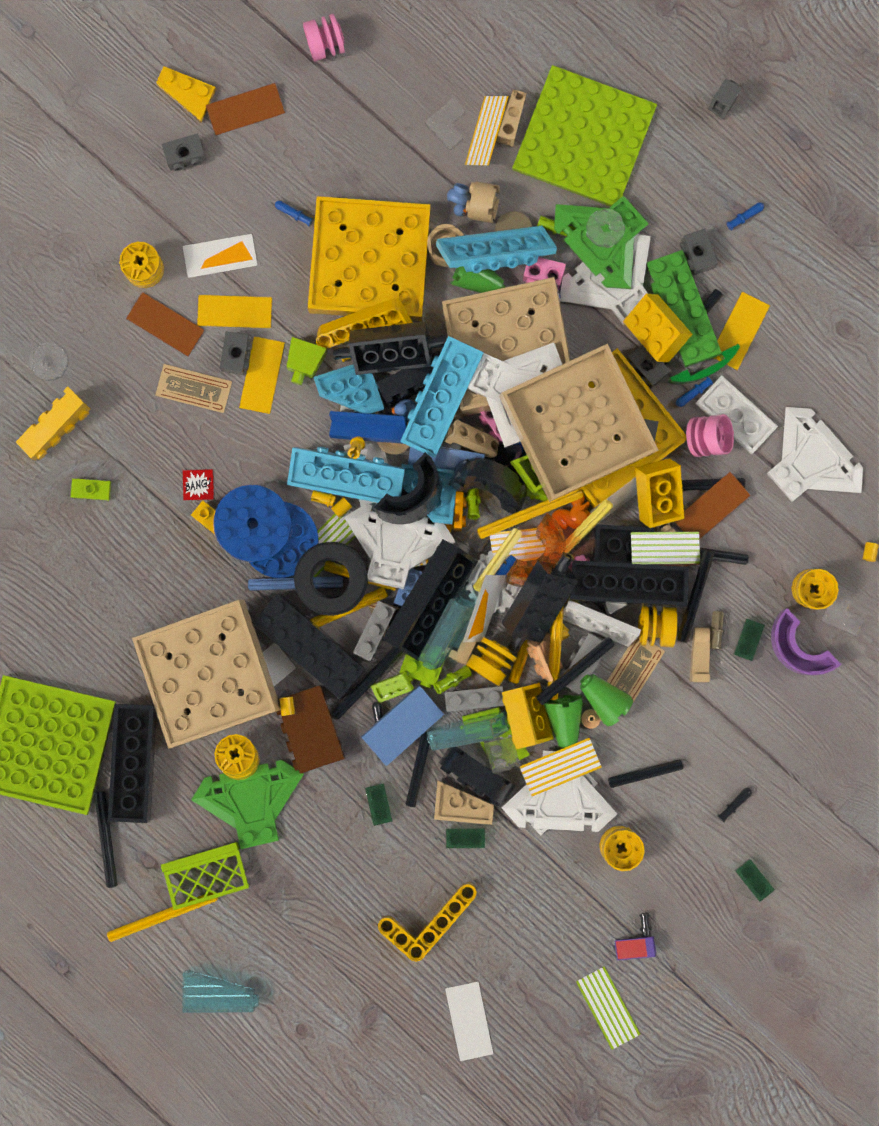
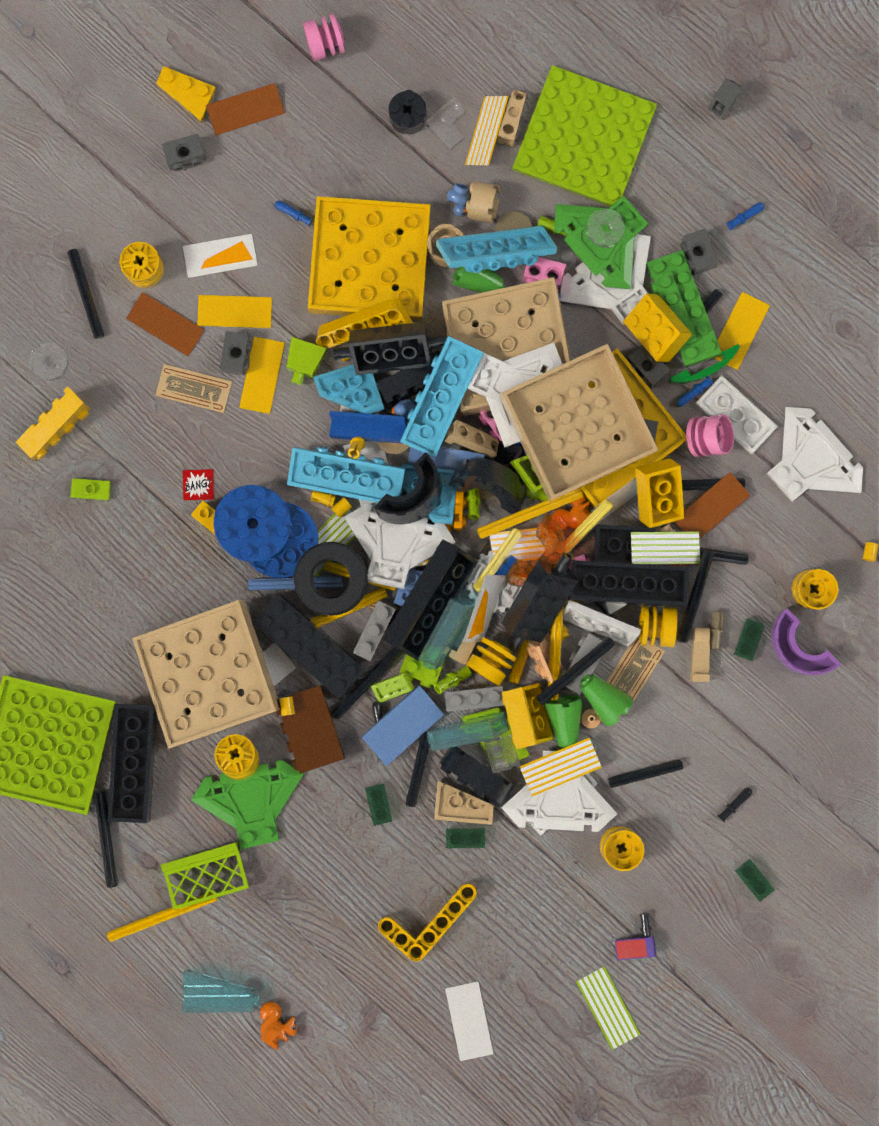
none -> black axle [67,249,104,339]
none -> orange animal [259,1001,297,1050]
none -> black brick [388,90,426,135]

